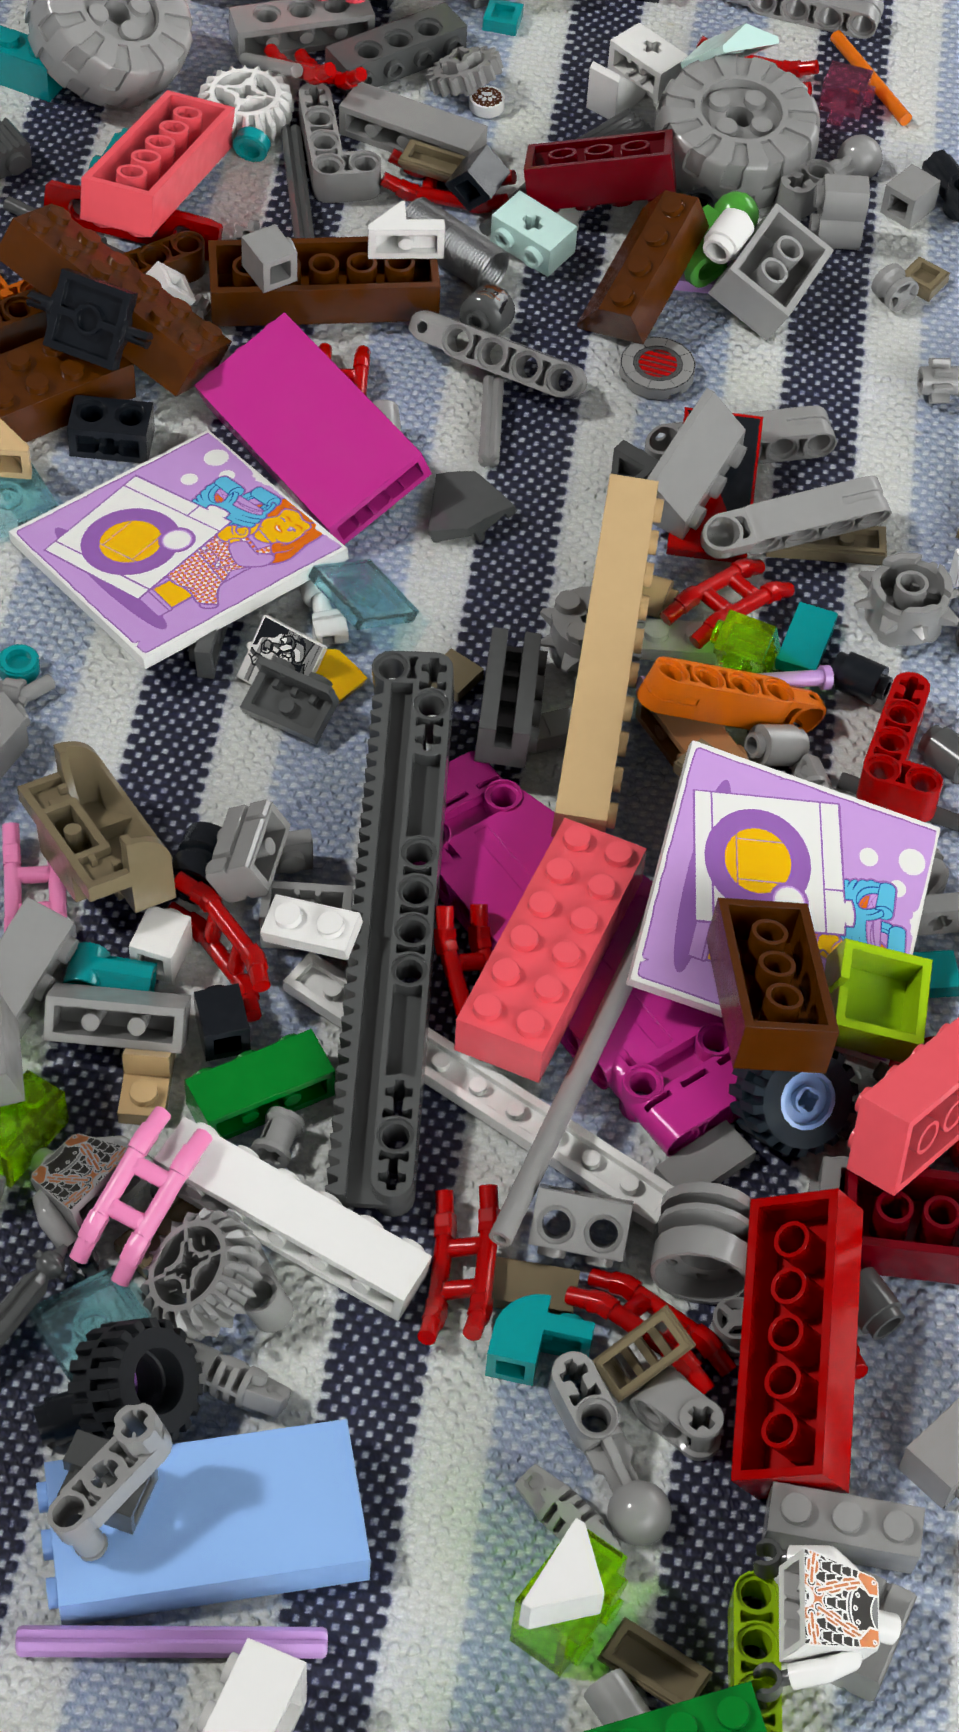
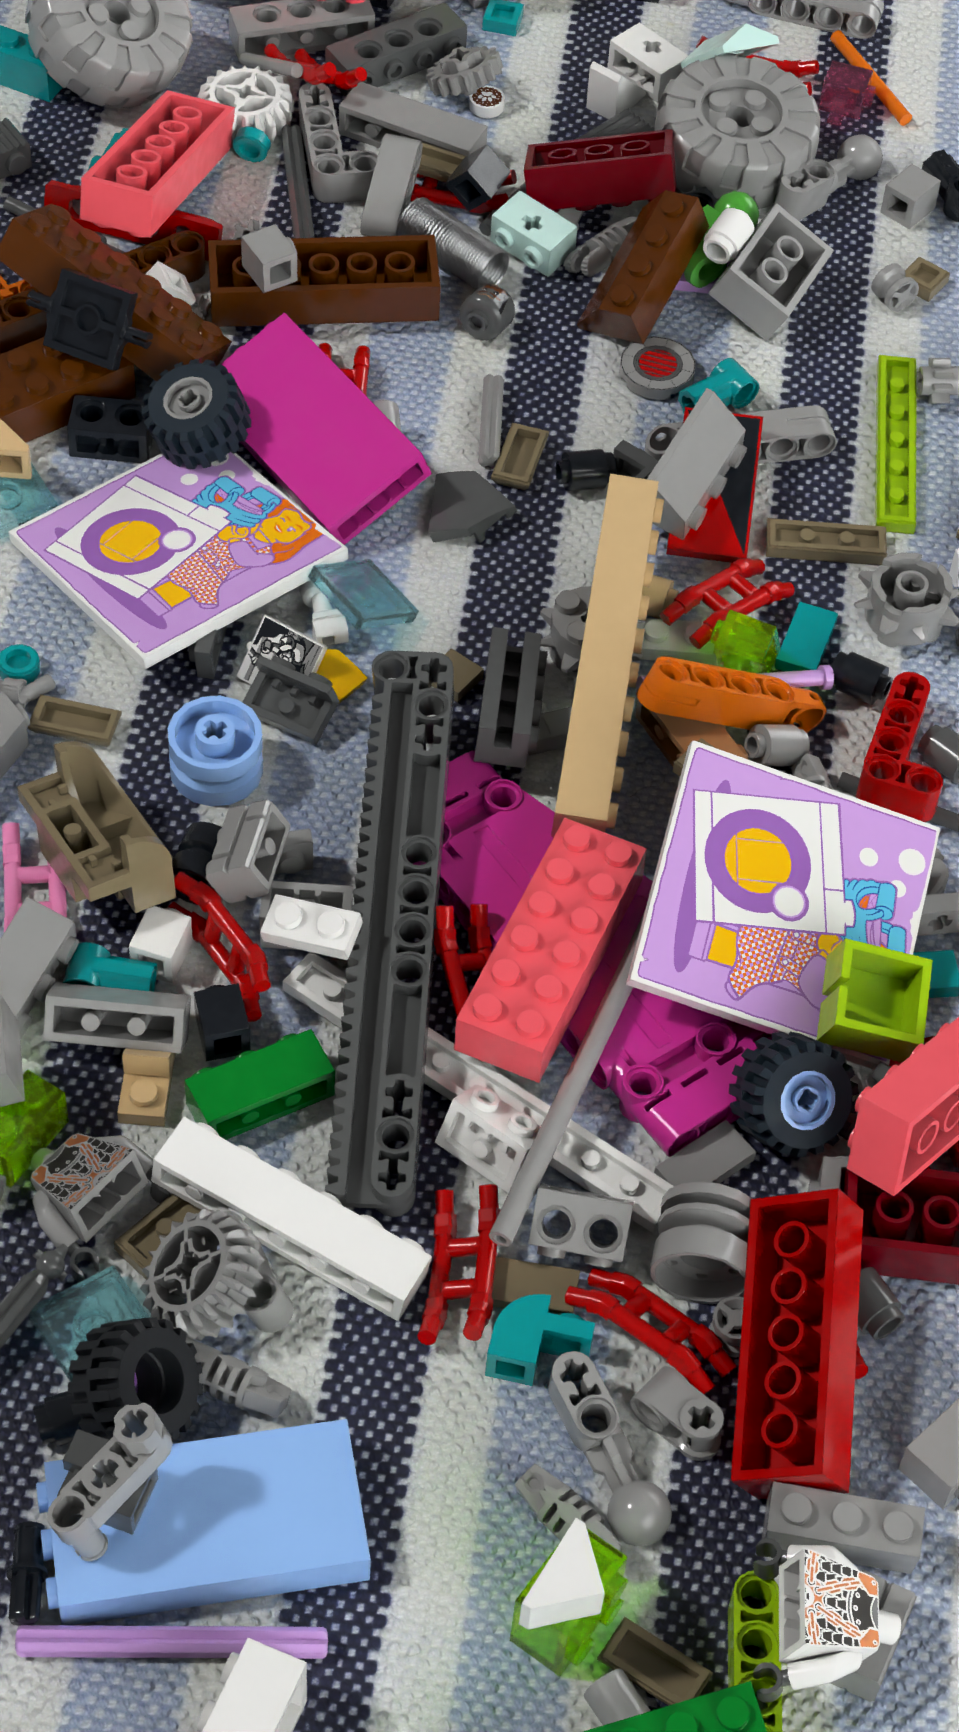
bright pink piece [69,1106,213,1287] -> none
light grey bush [250,1106,305,1169] -> none
white slope [368,200,445,259] -> none
light grey piece [408,310,587,399] -> none
dark tan slope [592,1305,696,1403] -> none
light grey piece [700,475,892,559] -> none
reddish brown brick [706,897,839,1074] -> none
light grey brick [809,174,870,250] -> none
none -> black axle [6,1521,48,1626]
none -> dark tan tile [28,694,122,747]
none -> black wheel [141,359,251,469]
none -> light blue wheel [167,695,263,806]
none -> light grey beam [360,133,423,236]
none -> white bracket [435,1085,540,1194]
none -> dark tan tile [491,423,550,490]
none -> black brick [555,449,616,491]
none -> light grey hinge [563,216,637,277]
none -> teal piece [678,358,760,414]
none -> lime tile [875,355,916,534]

